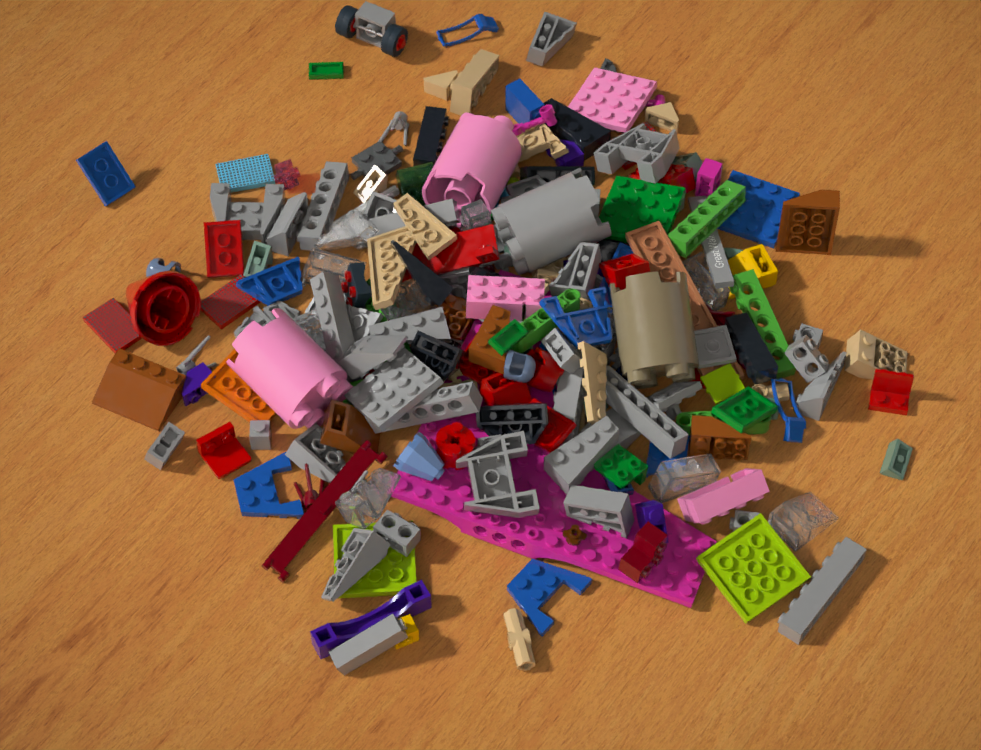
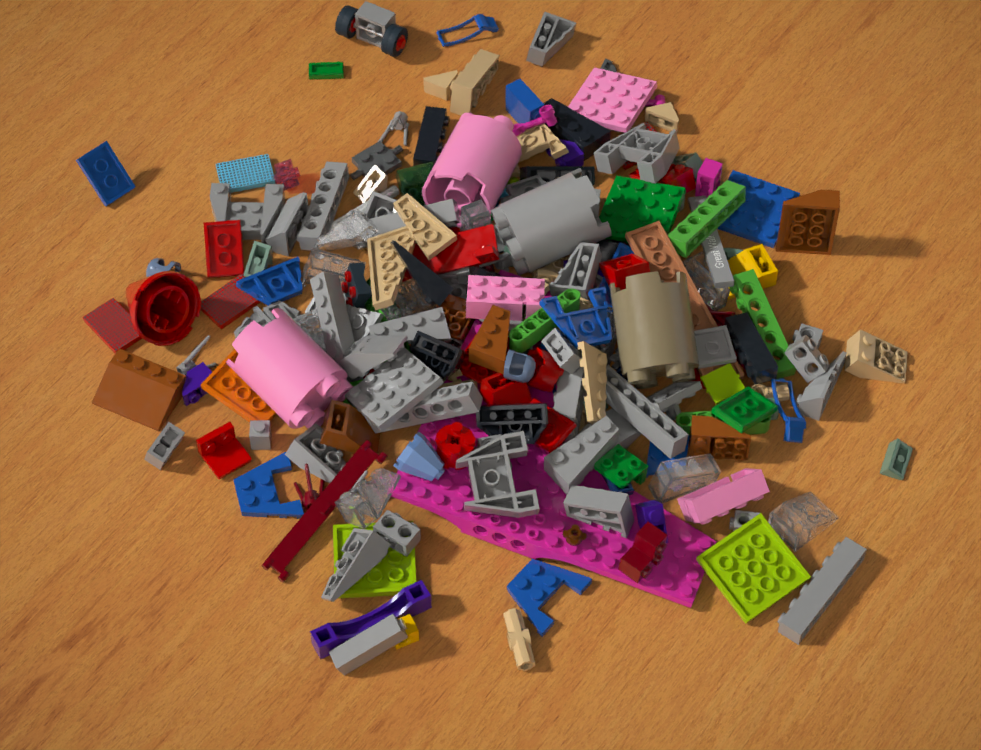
green tile [488,319,529,356] -> none
red bracket [868,369,914,416] -> none

